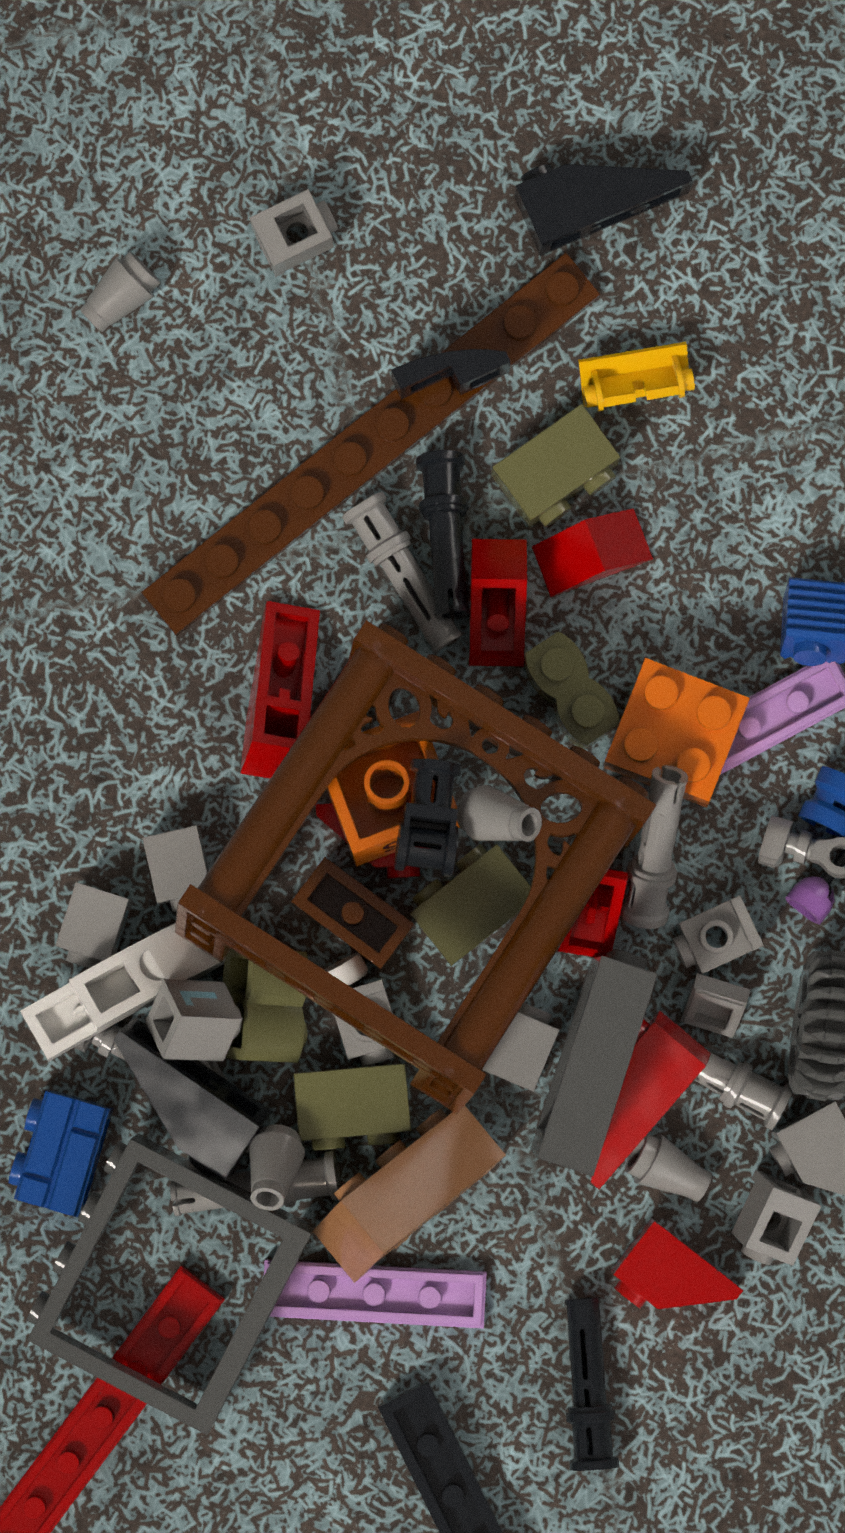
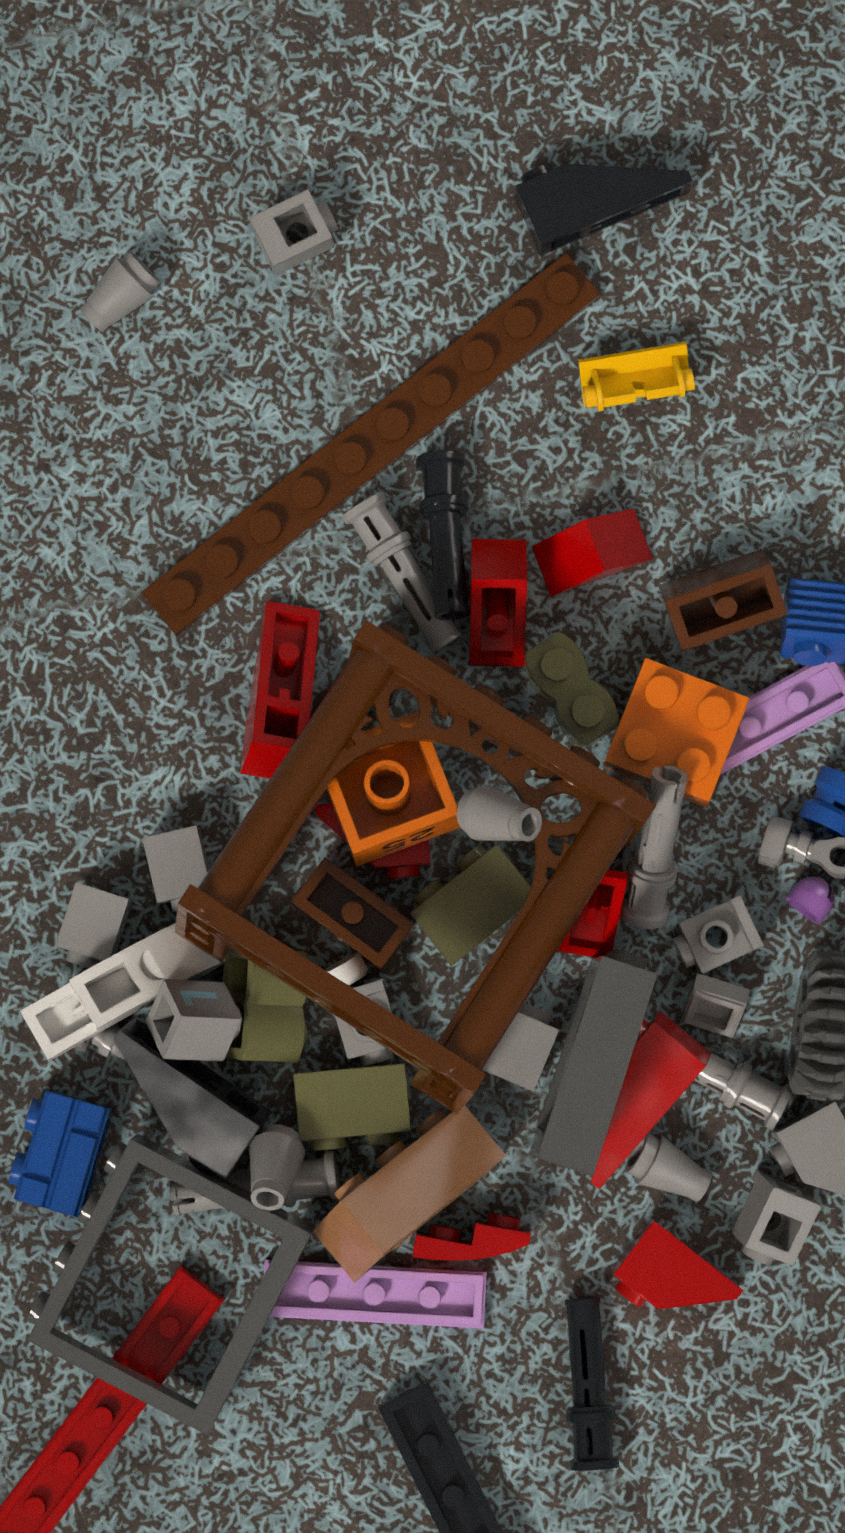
black slope [391,349,511,400] -> none
black connector [394,759,462,877] -> none
olive brick [491,404,620,528] -> none
none -> red slope [412,1212,531,1261]
none -> reddish brown brick [658,549,788,651]

